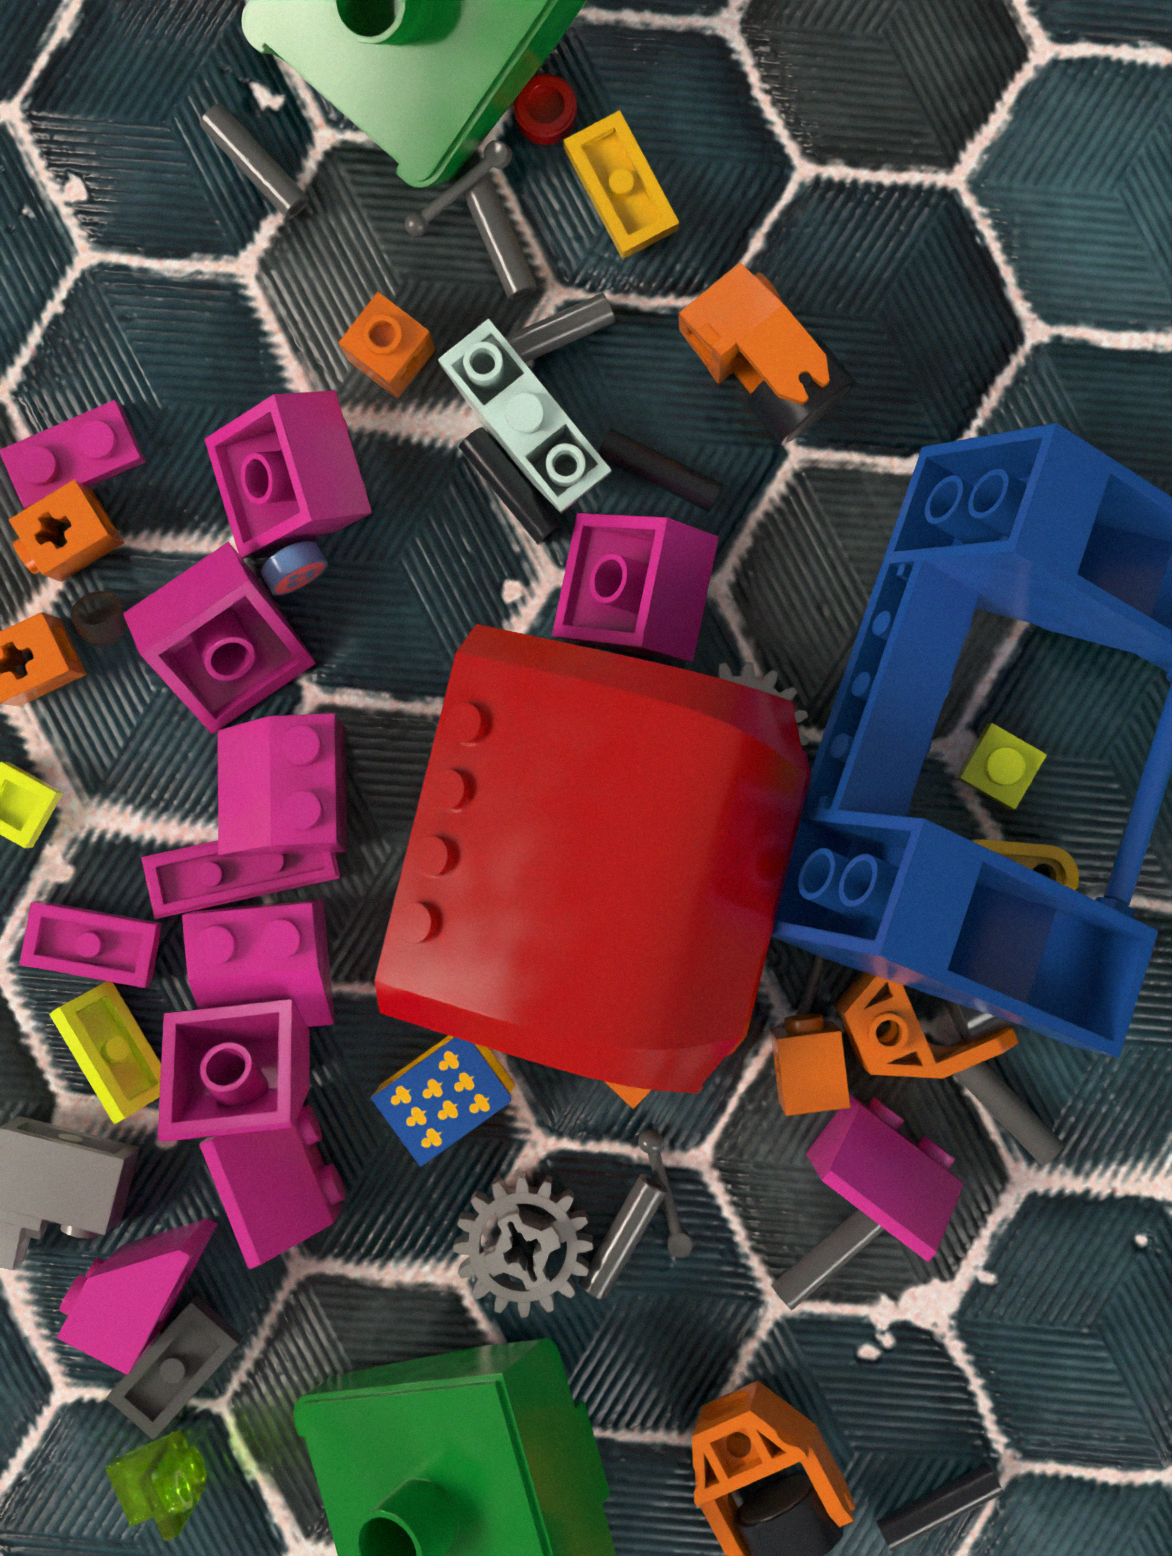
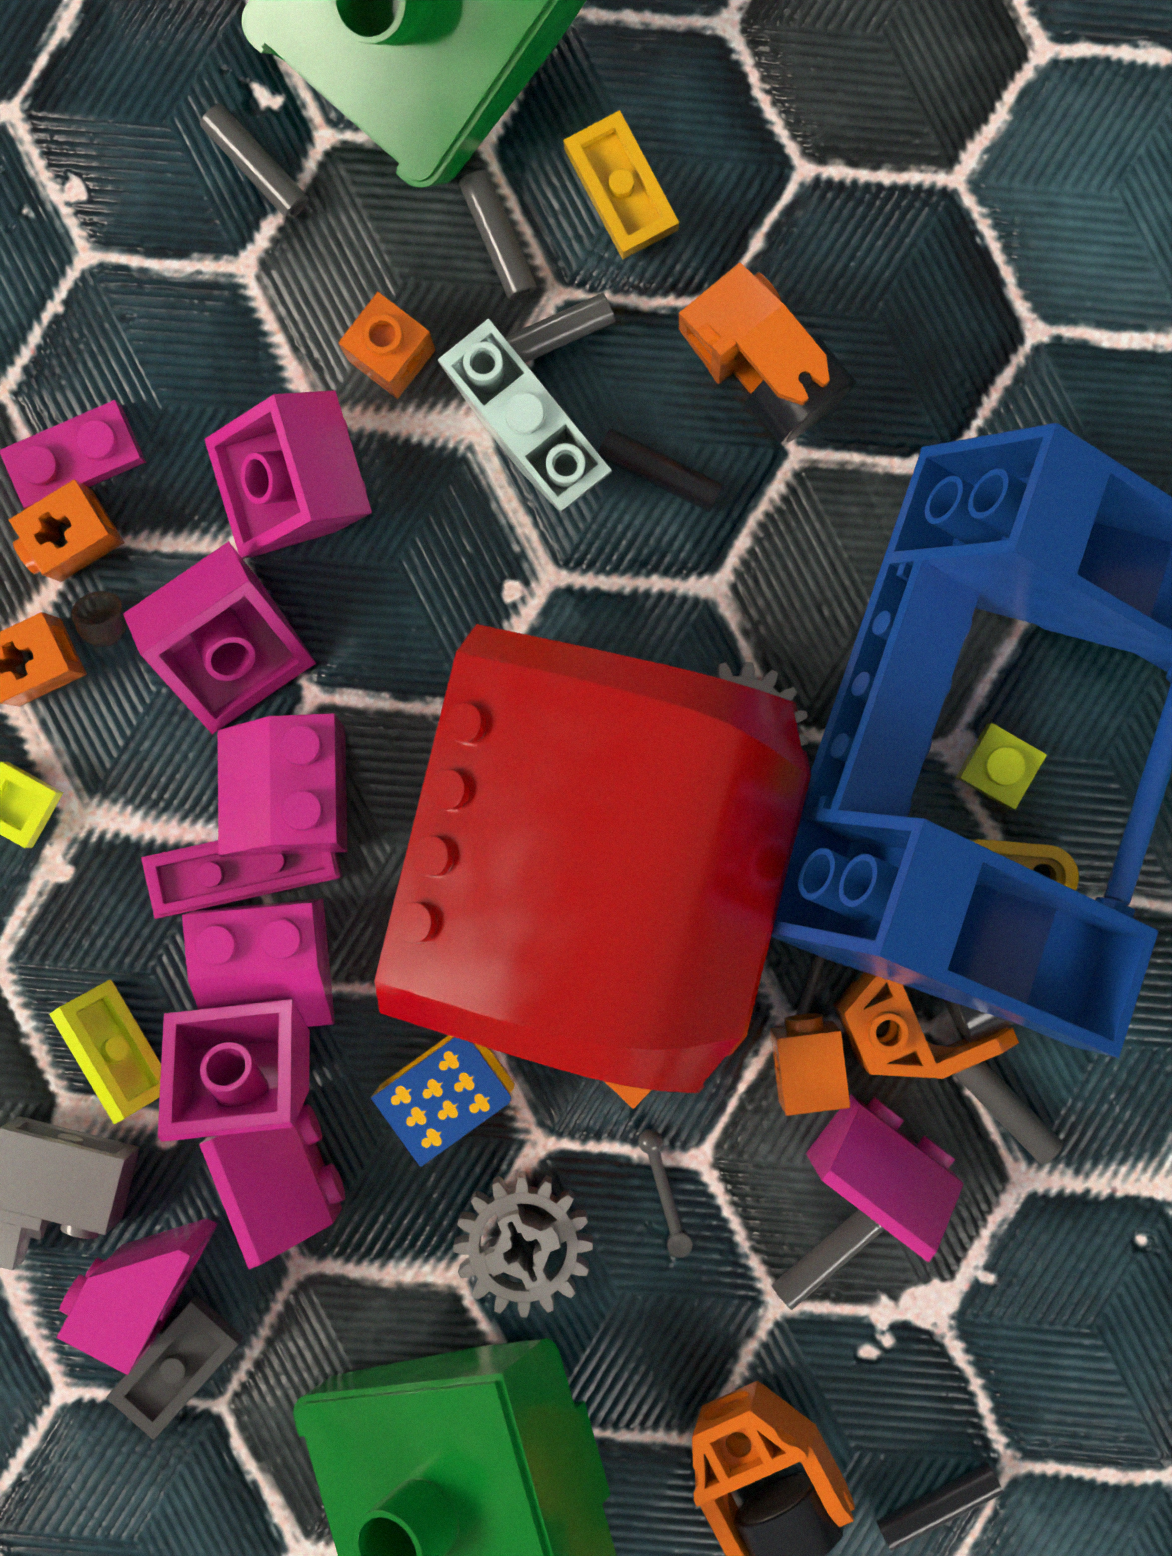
dark pink plate [19,900,163,988] -> none
clear neon green bracket [105,1429,207,1542] -> none
medium blue tile [261,541,328,595] -> none
dark grey hinge [404,140,512,237] -> none
black piece [459,427,562,545] -> none
red tile [514,74,577,145] -> none
dark pink slope [552,513,719,662] -> none
dark grey piece [579,1174,668,1299] -> none

